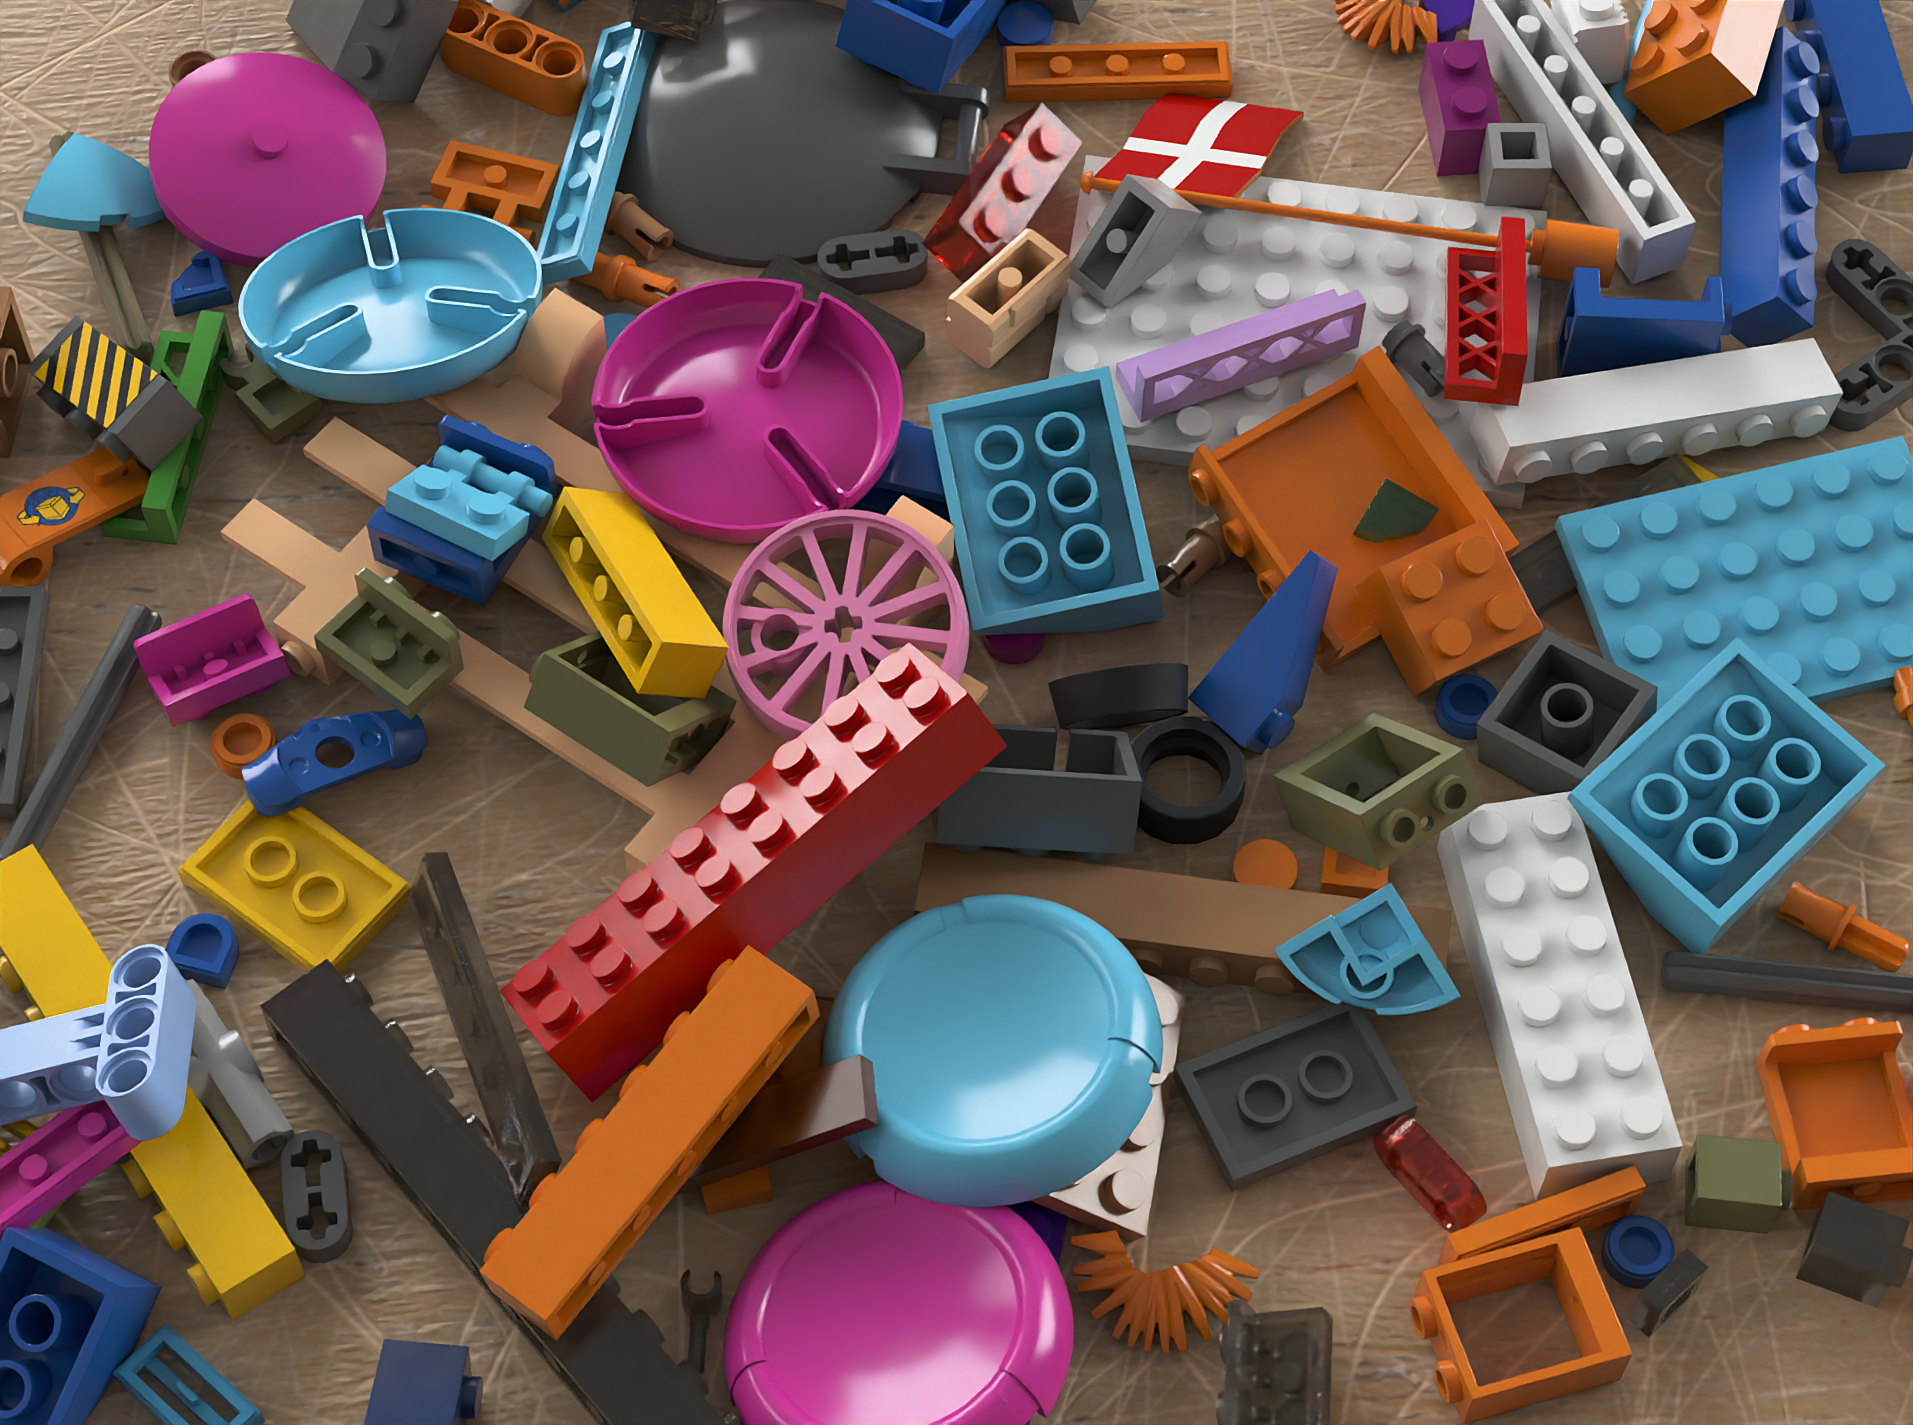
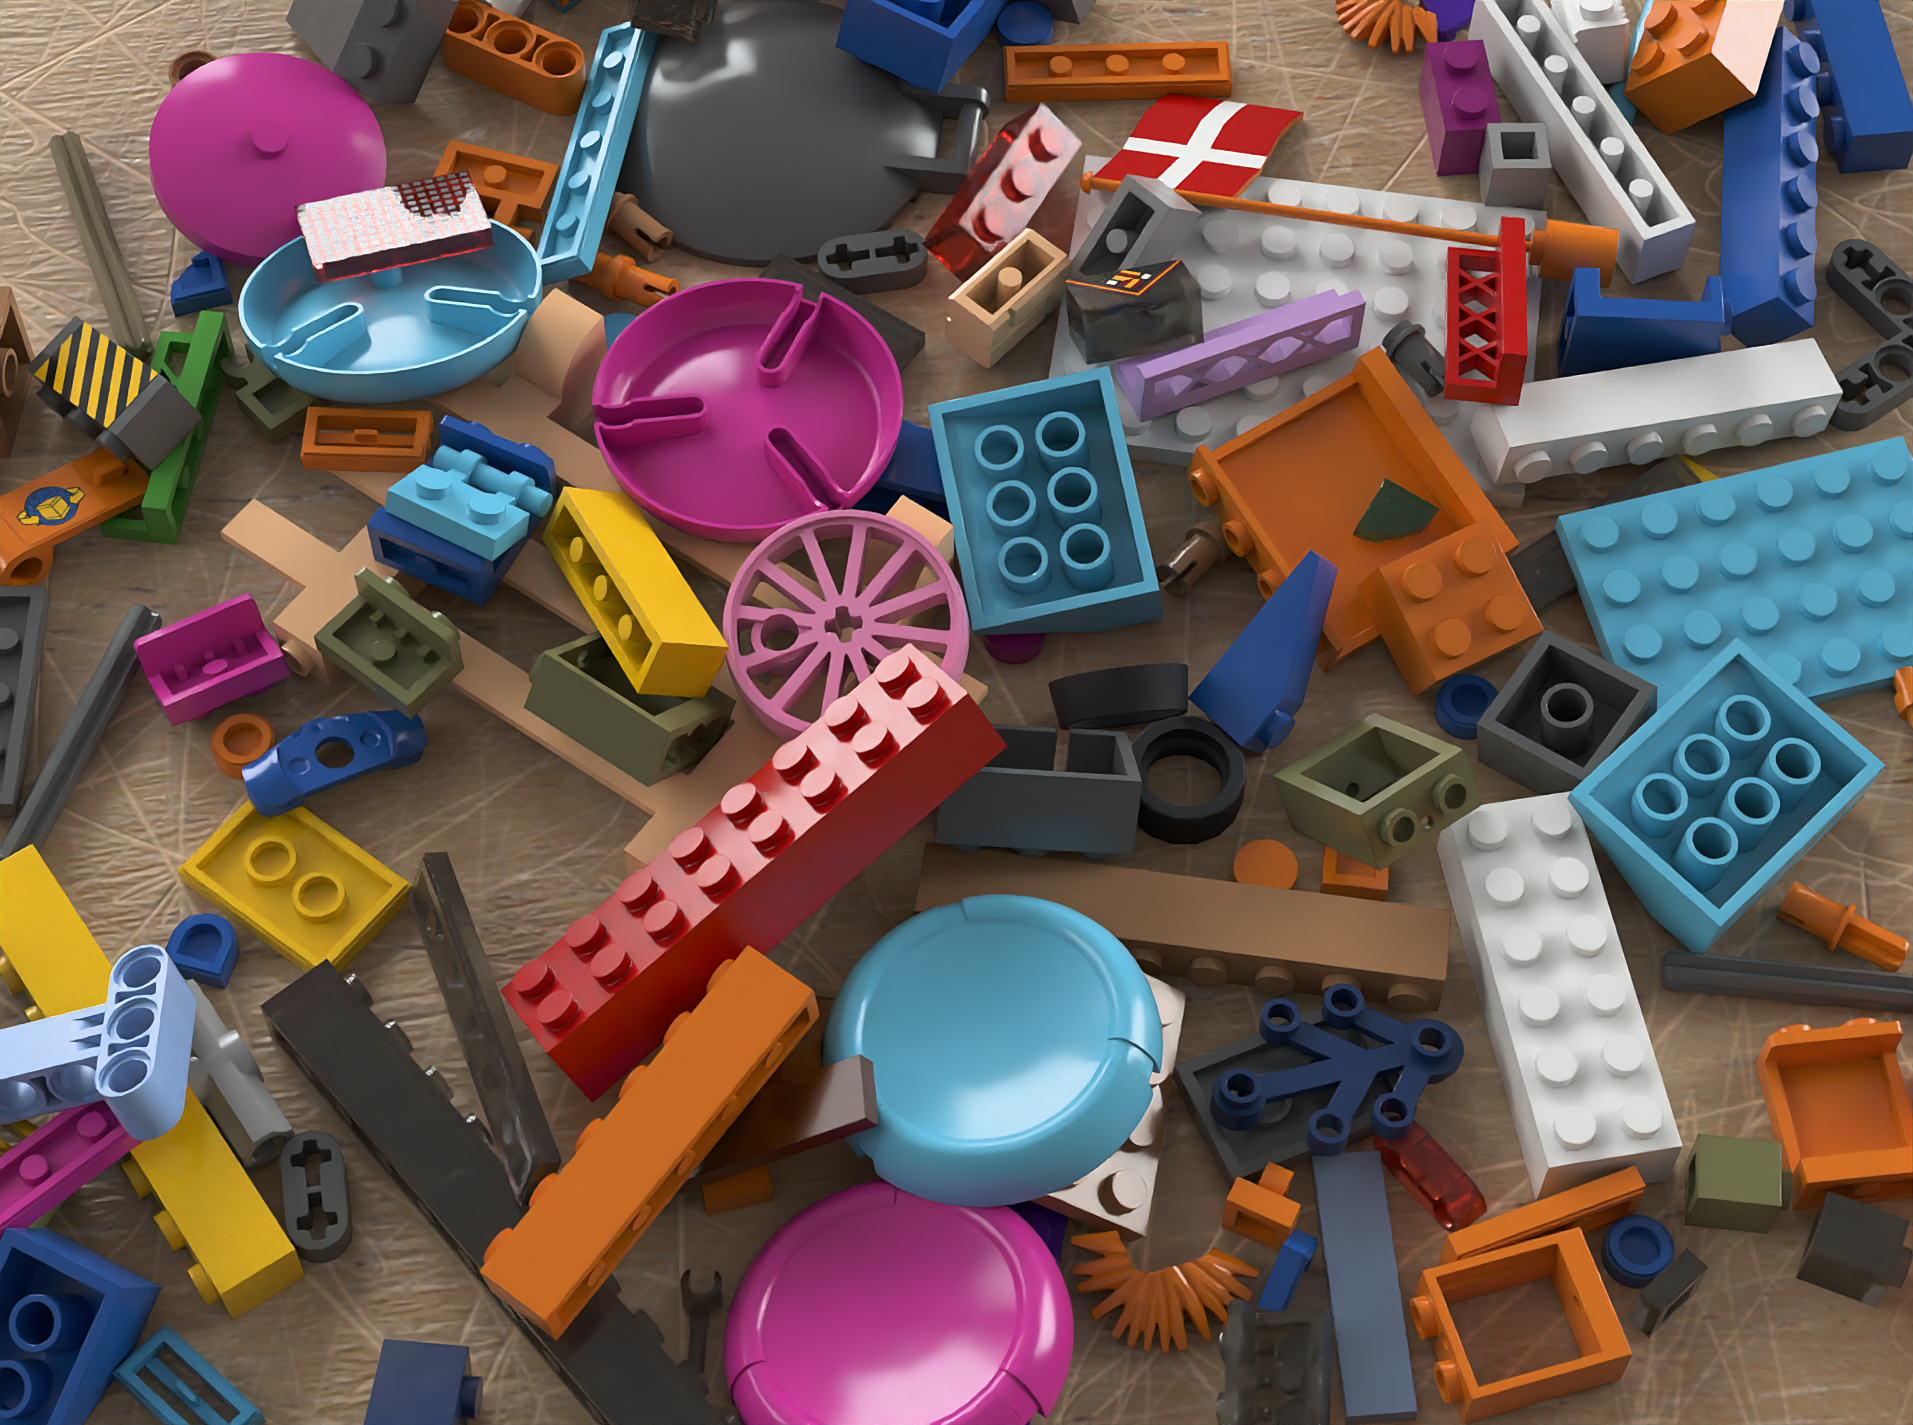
medium azure brick [23,133,167,232] -> none
medium azure brick [1273,883,1461,1016] -> none
none -> clear red tile [294,170,495,284]
none -> orange tile [300,407,434,473]
none -> clear smoke brick [1065,259,1204,365]
none -> dark blue plant [1209,983,1464,1157]
none -> orange tile [1221,1161,1301,1253]
none -> blue tile [1257,1229,1319,1316]
none -> sand blue tile [1310,1150,1418,1425]

